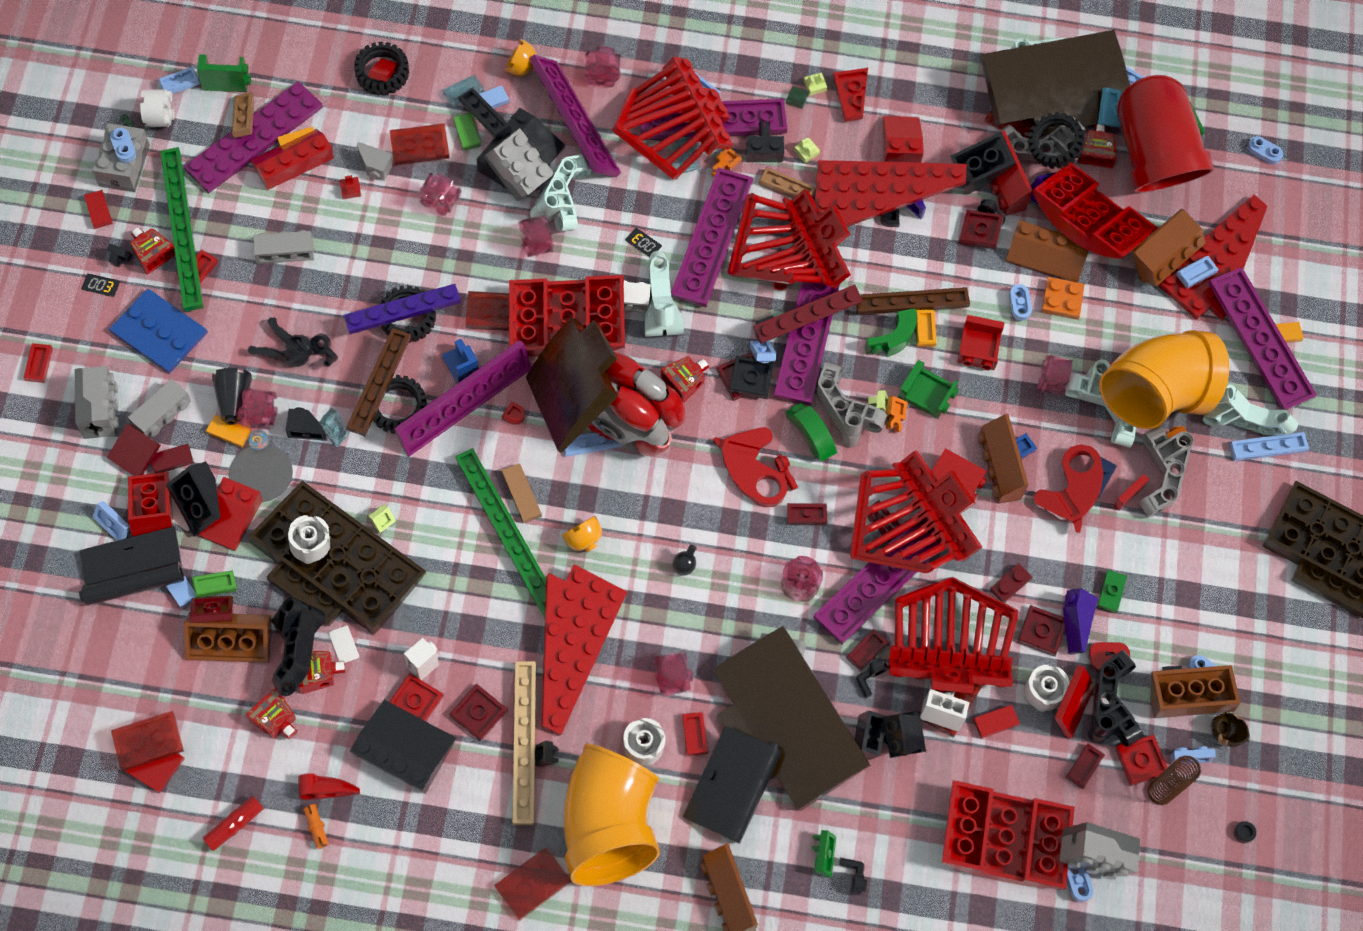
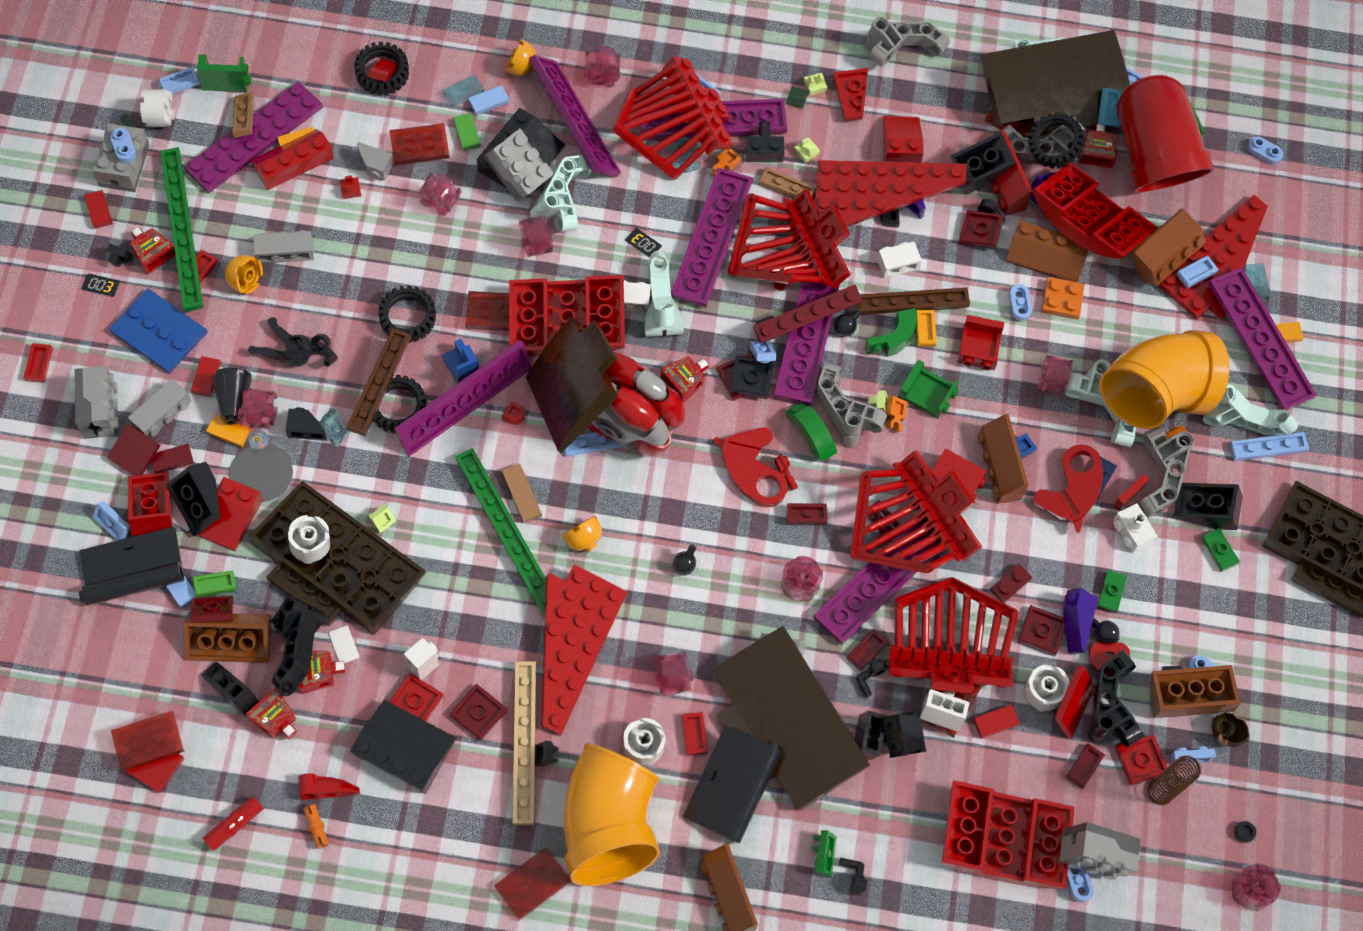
dark purple plate [344,284,461,335] -> none
black tile [458,87,512,140] -> none
none -> red tile [191,356,221,397]
none -> black slope [201,661,259,717]
none -> light orange cylinder [225,255,263,294]
none -> black piece [834,310,861,337]
none -> light grey connector [864,17,950,68]
none -> white brick [877,242,922,278]
none -> black piece [1092,618,1120,645]
none -> white brick [1113,503,1158,553]
none -> black slope [1174,483,1243,530]
none -> green plate [1201,529,1240,572]
none -> clear pink brick [1232,864,1281,911]
none -> clear light blue plate [1244,263,1271,300]

